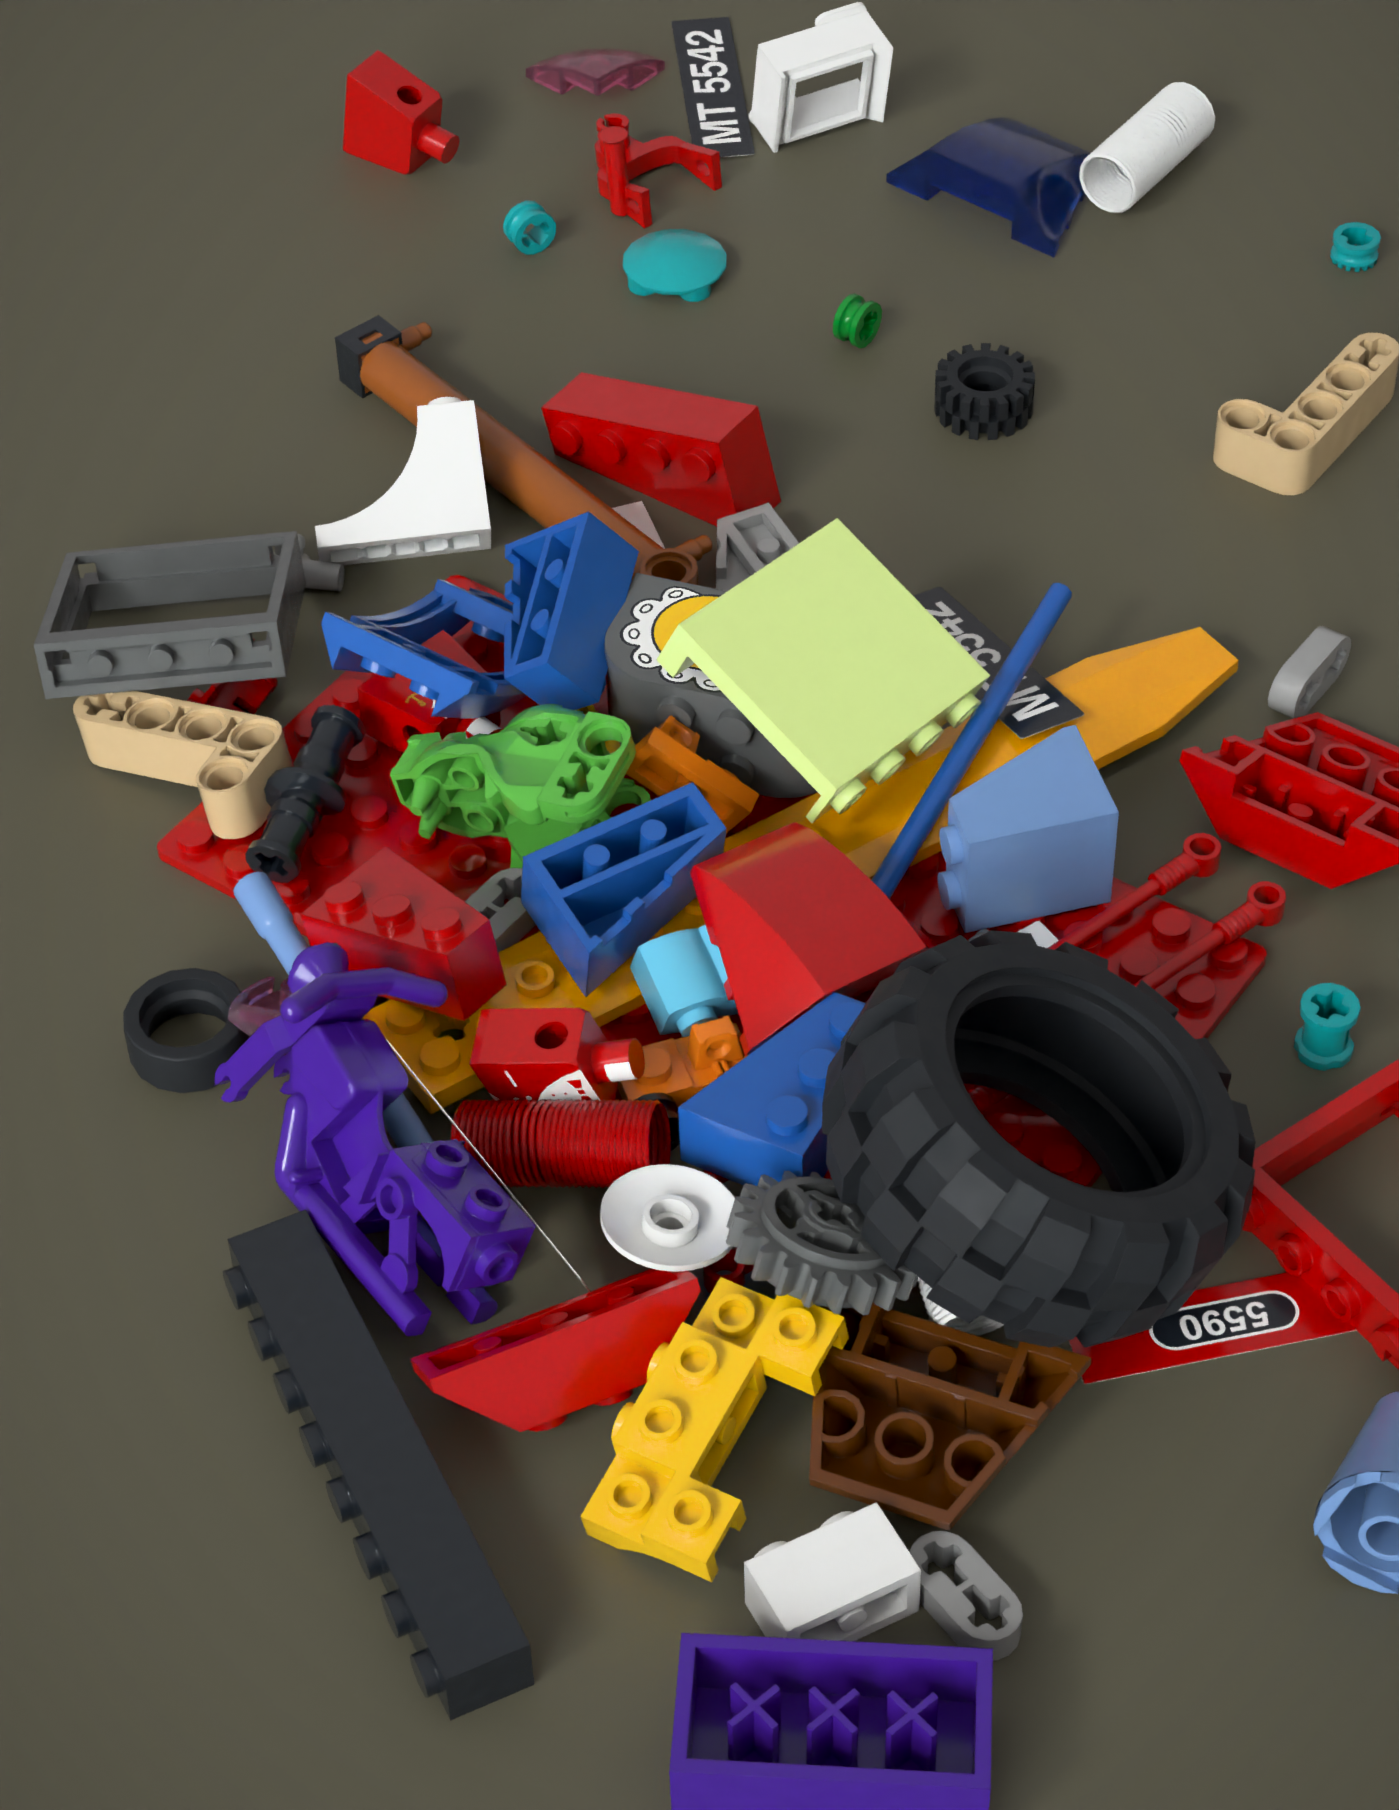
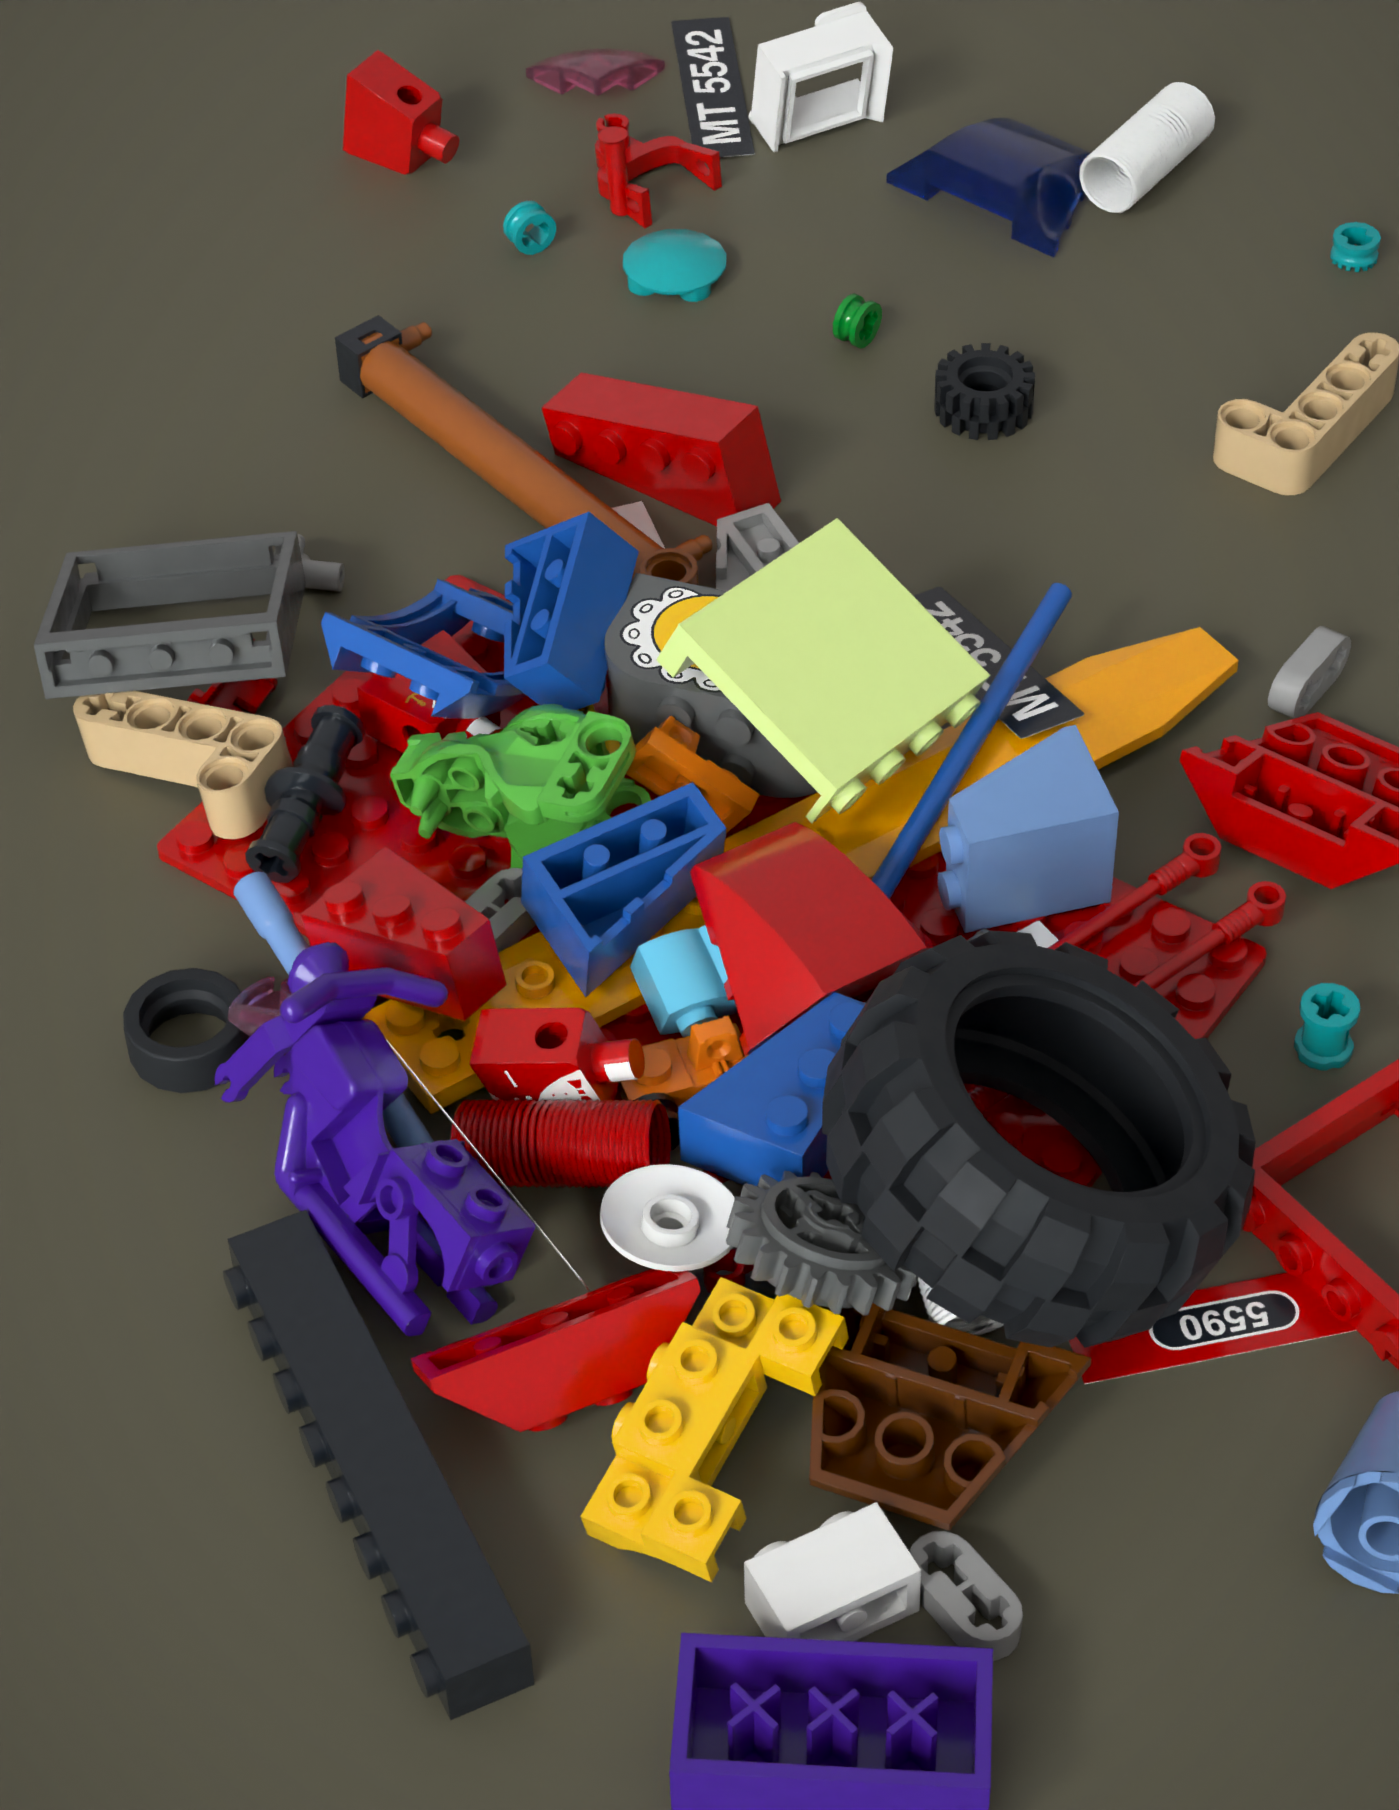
white arch [315,397,491,565] -> none

